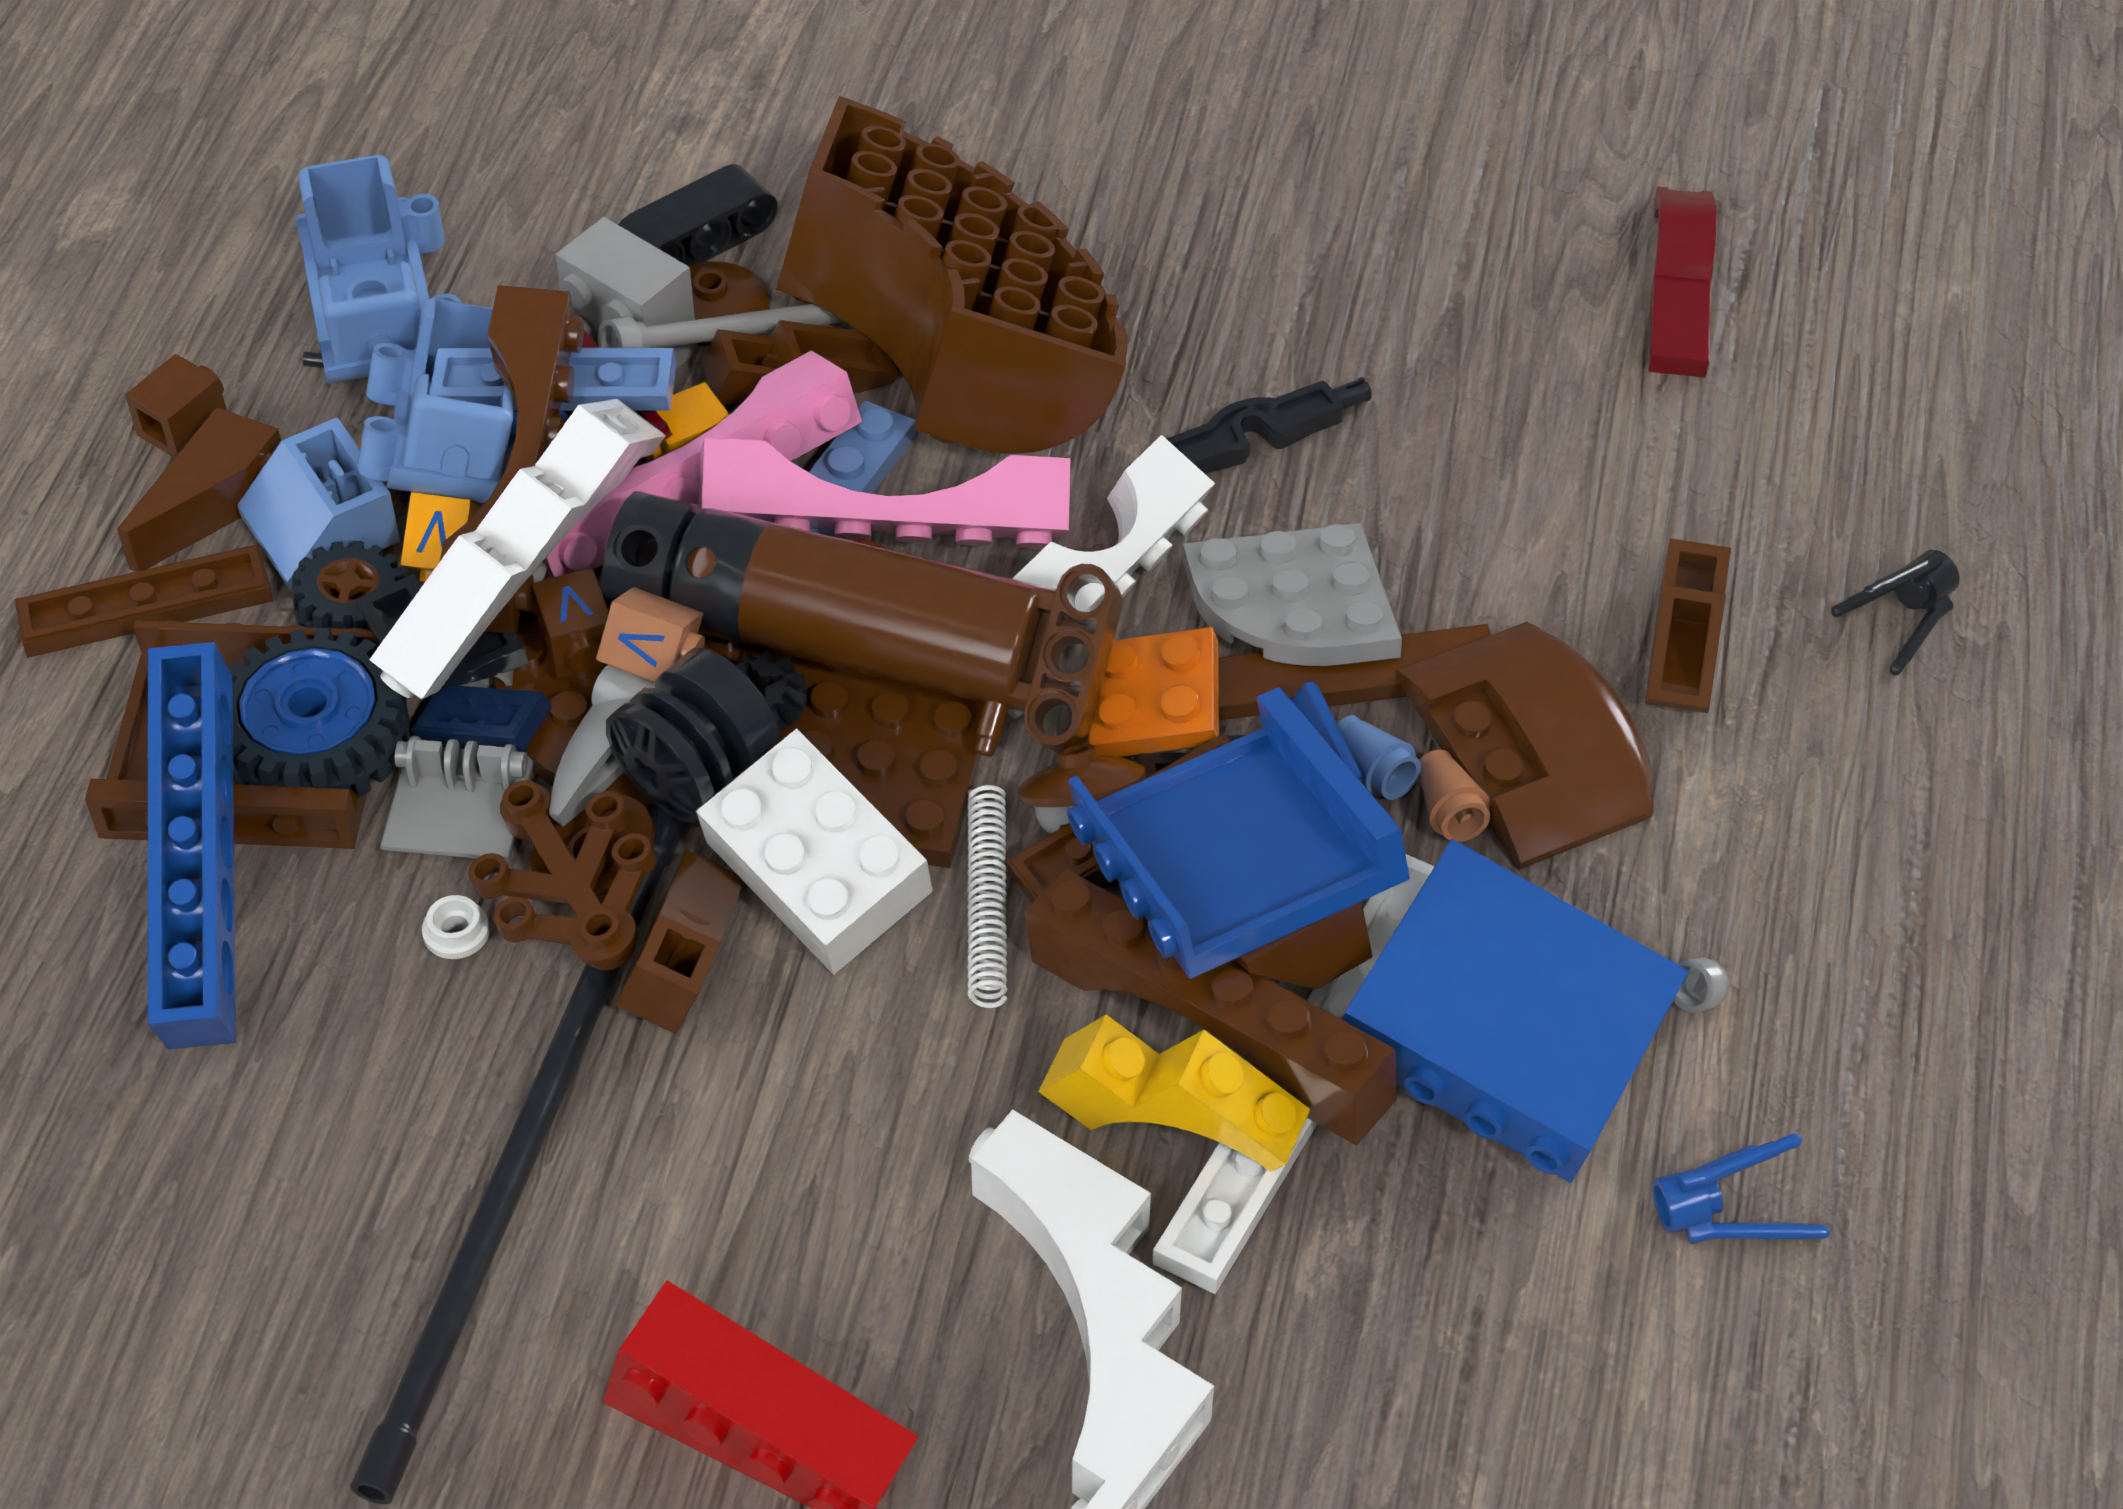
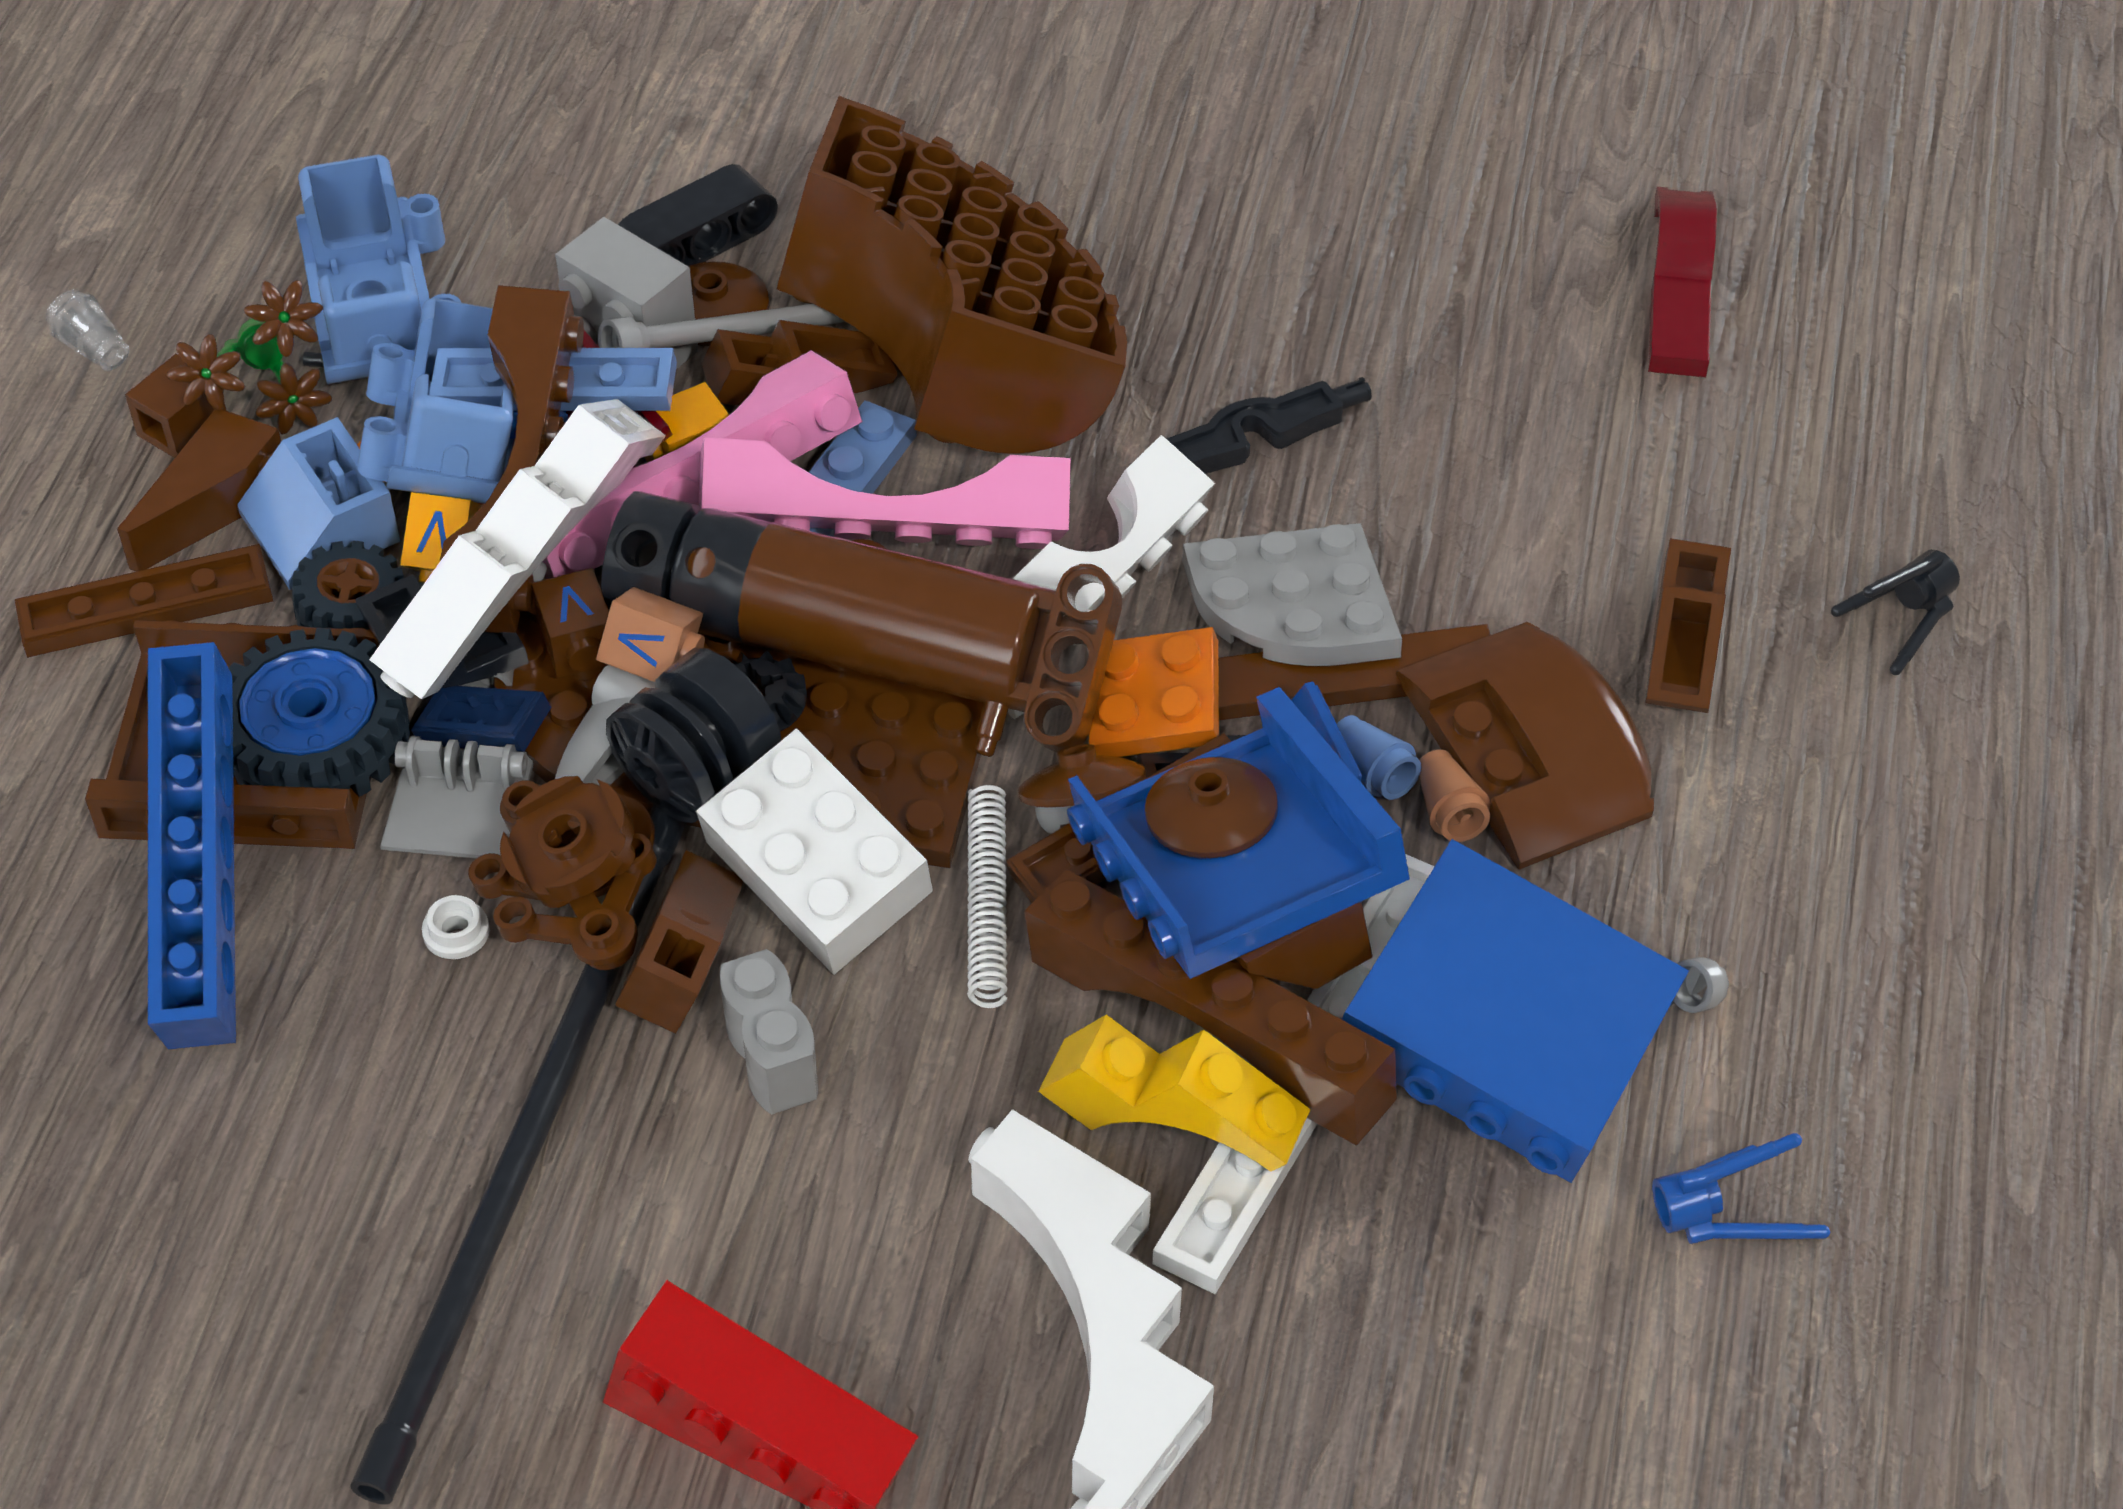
none -> clear cone [46,290,130,371]
none -> reddish brown plant [167,280,332,434]
none -> reddish brown plate [500,776,635,908]
none -> light grey brick [720,949,818,1115]
none -> reddish brown dish [1145,757,1278,858]

